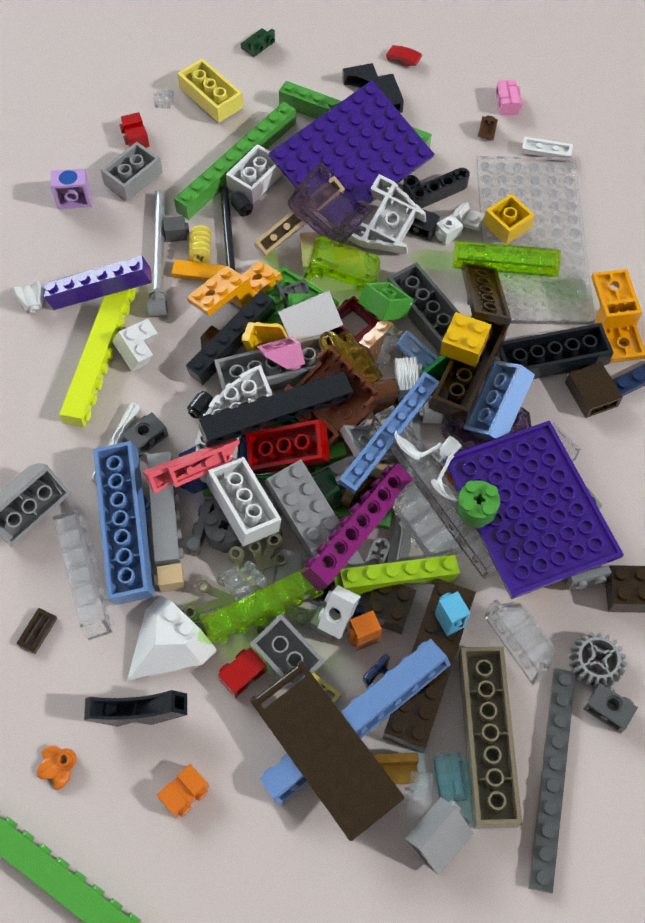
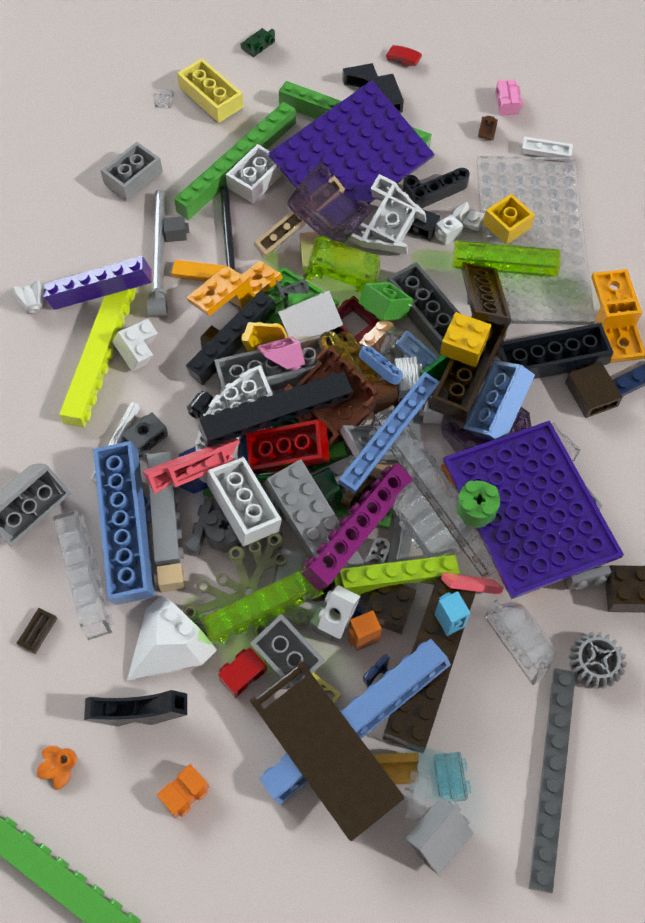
lavender brick [51,169,92,209] -> none
red brick [119,112,150,148] -> none
light yellow piece [188,225,211,263] -> none
clear plate [219,561,267,601] -> none
black brick [230,191,253,217] -> none
white plant [395,430,462,504] -> none
dark tan brick [458,646,522,829] -> none
dark grey brick [583,683,638,734] -> none
none -> medium blue beam [358,346,403,384]
none -> coral tile [441,572,504,595]

